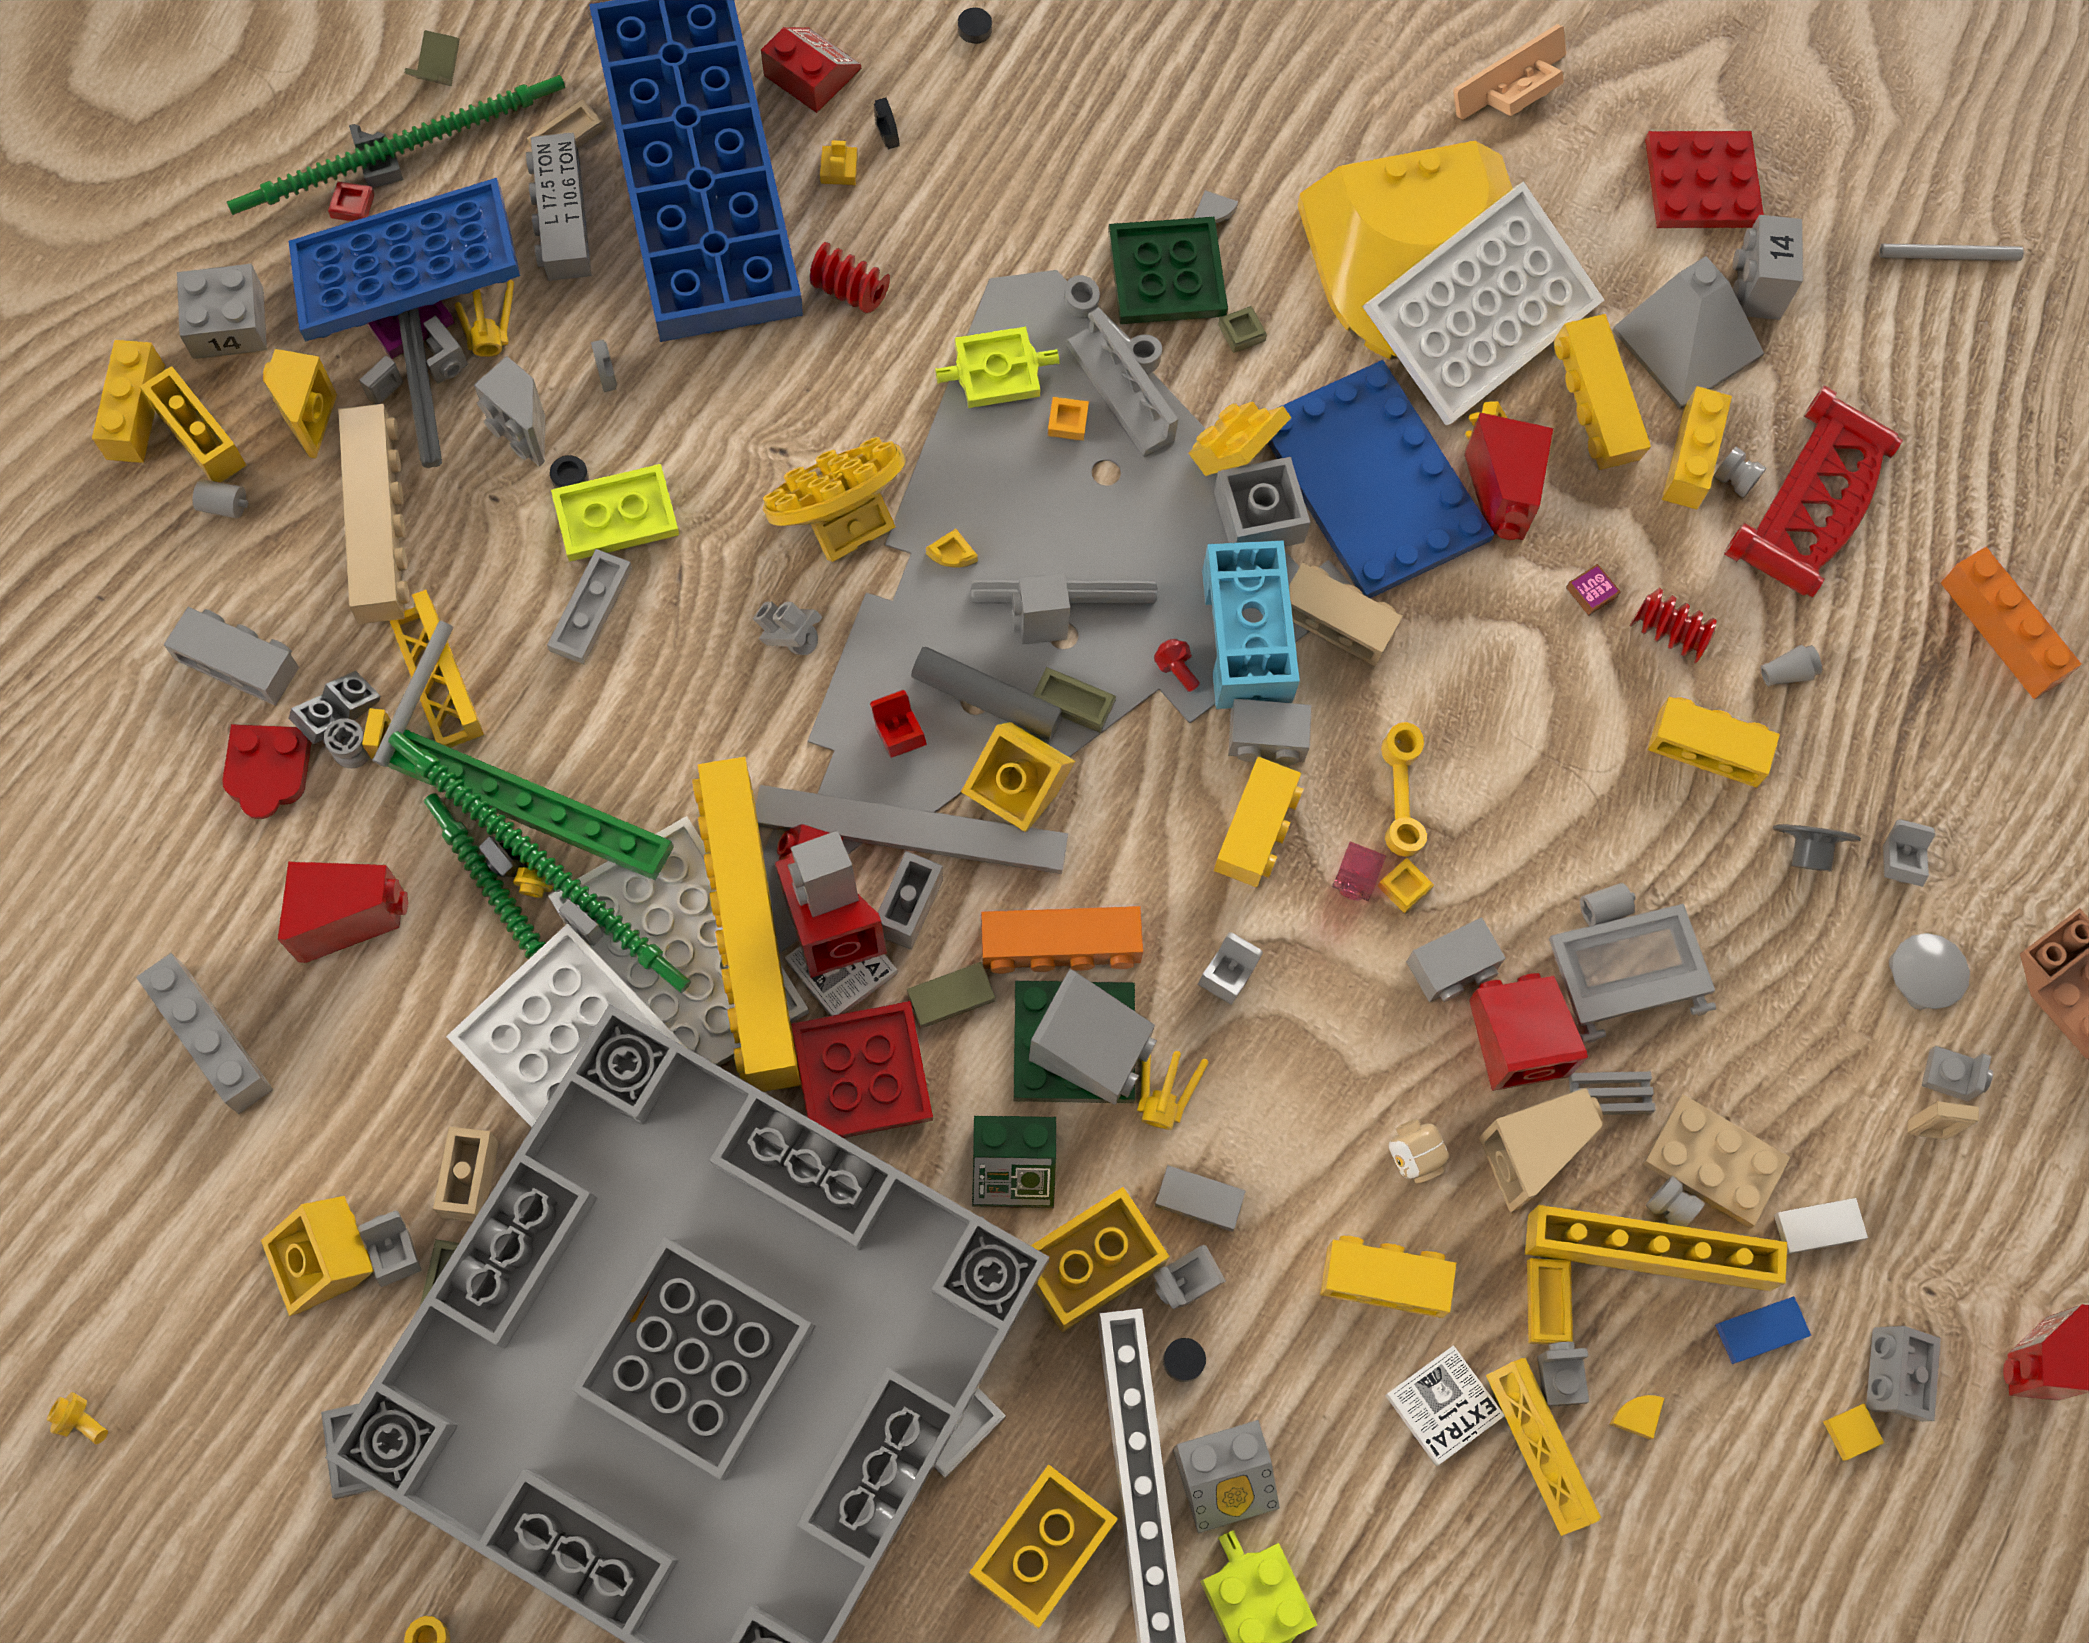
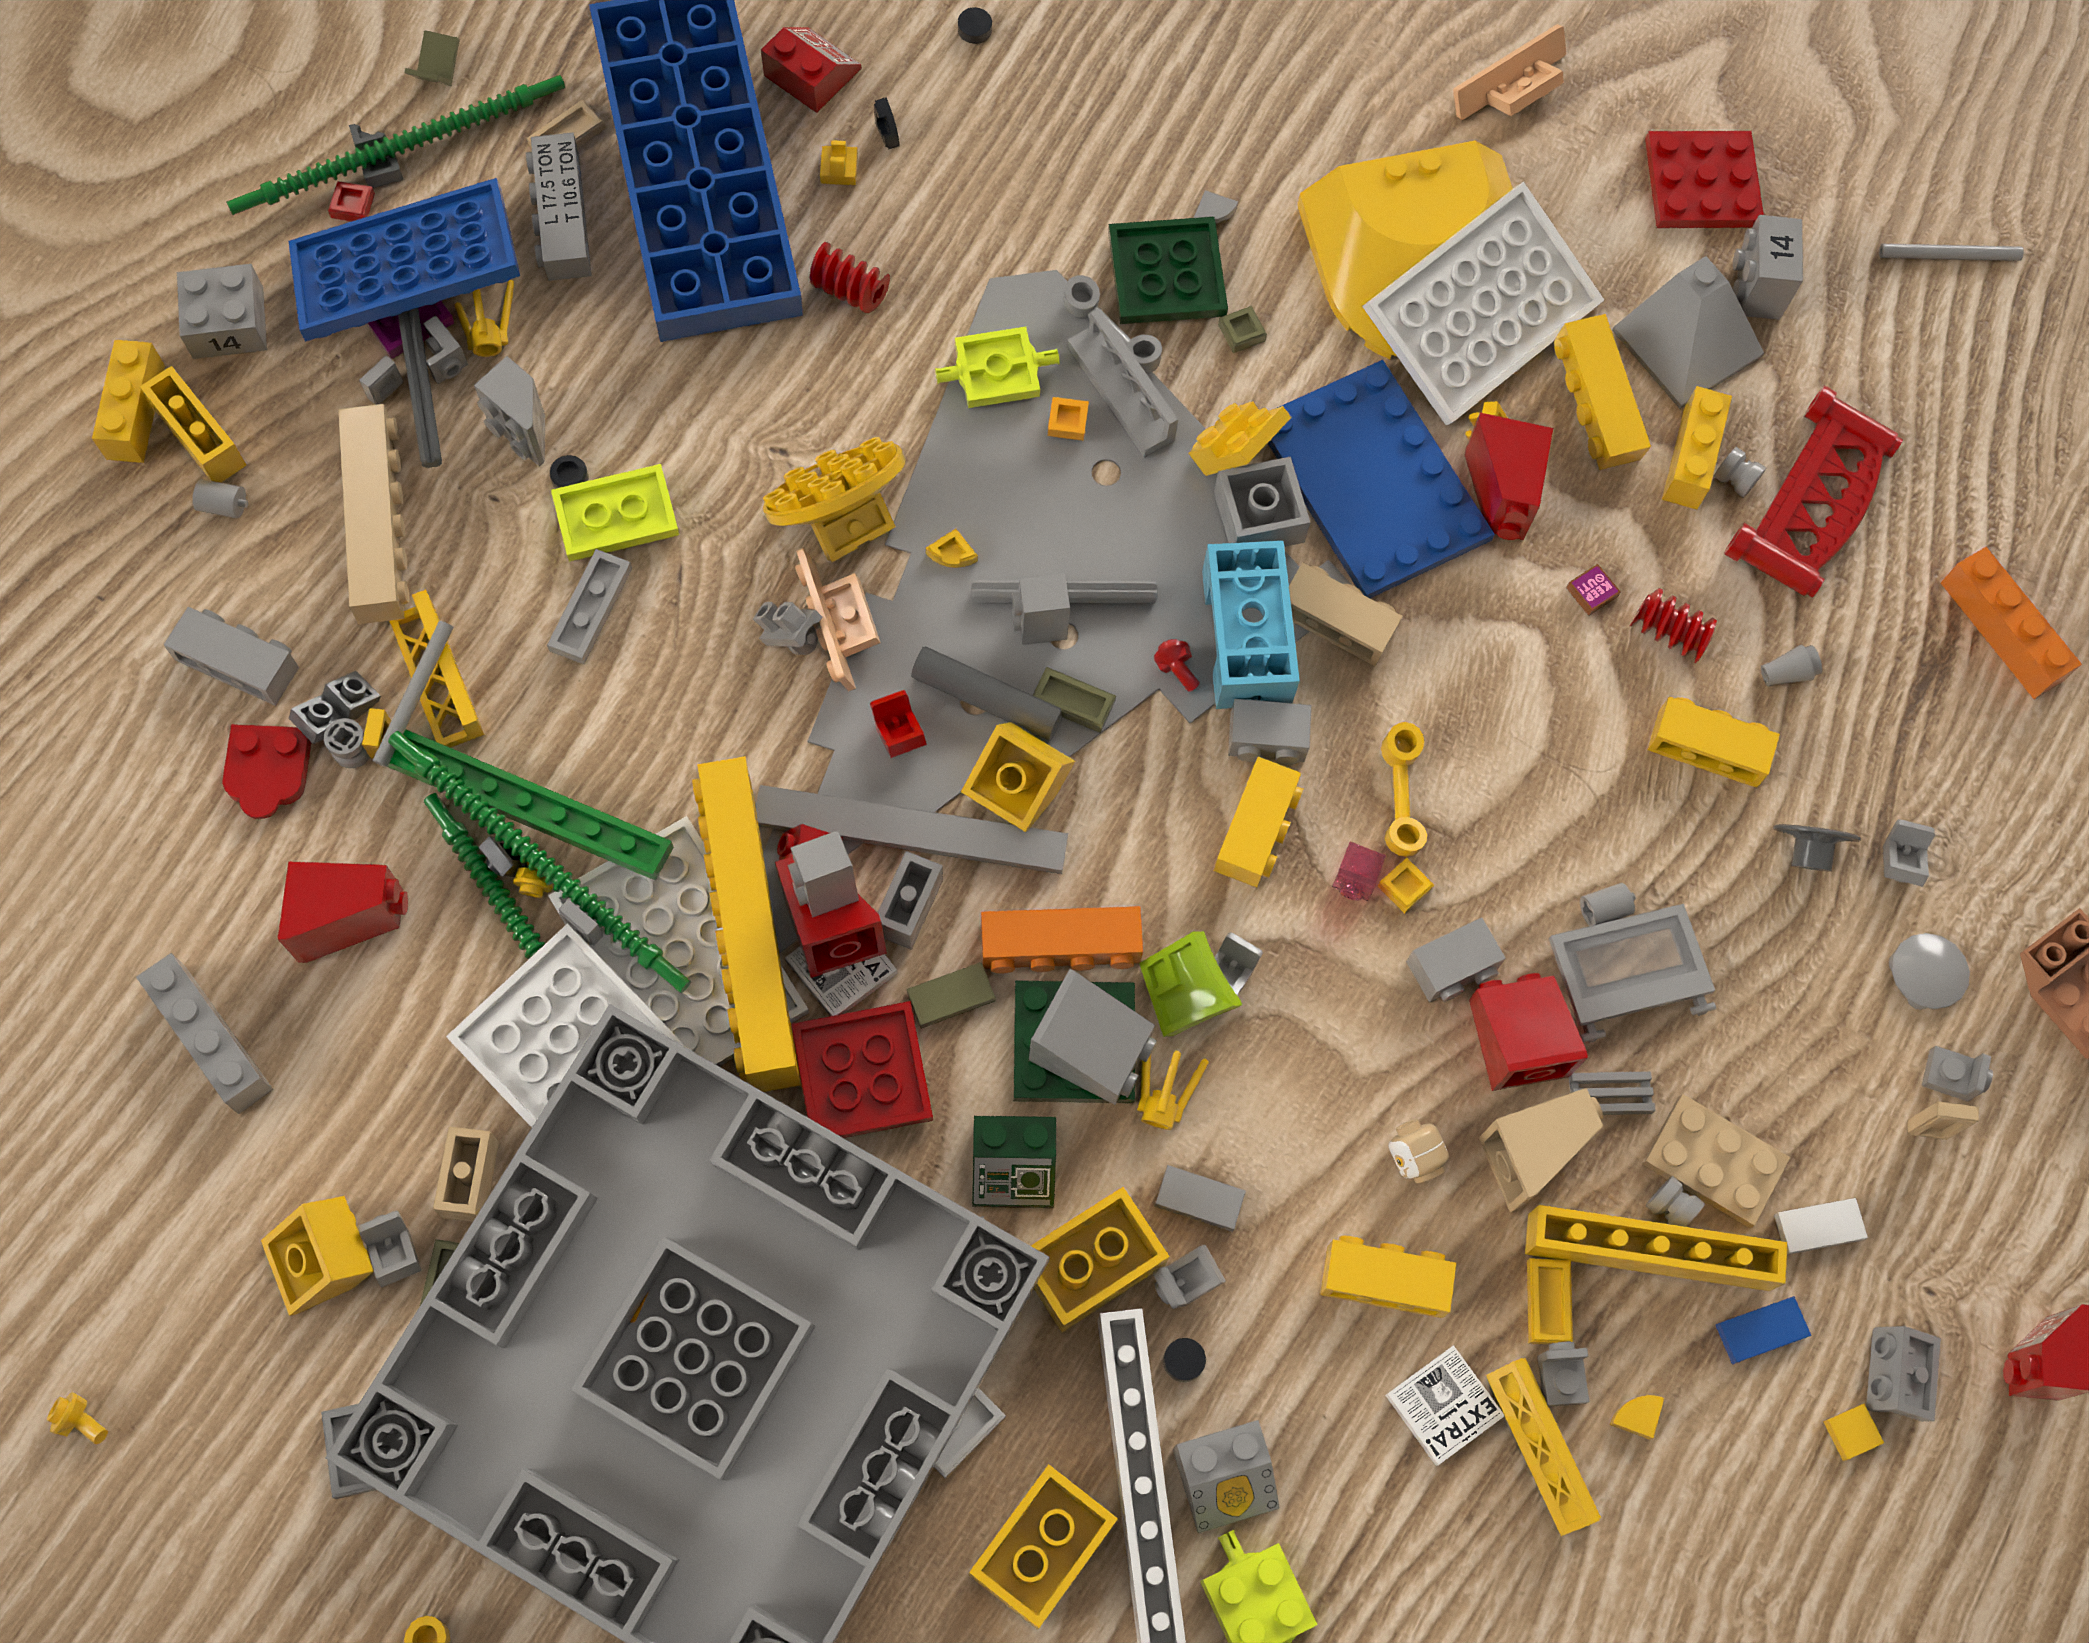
yellow slope [263,349,337,458] -> none
light grey tile [591,339,617,392] -> none
none -> light nougat bracket [795,548,881,692]
none -> lime plate [1139,931,1242,1037]

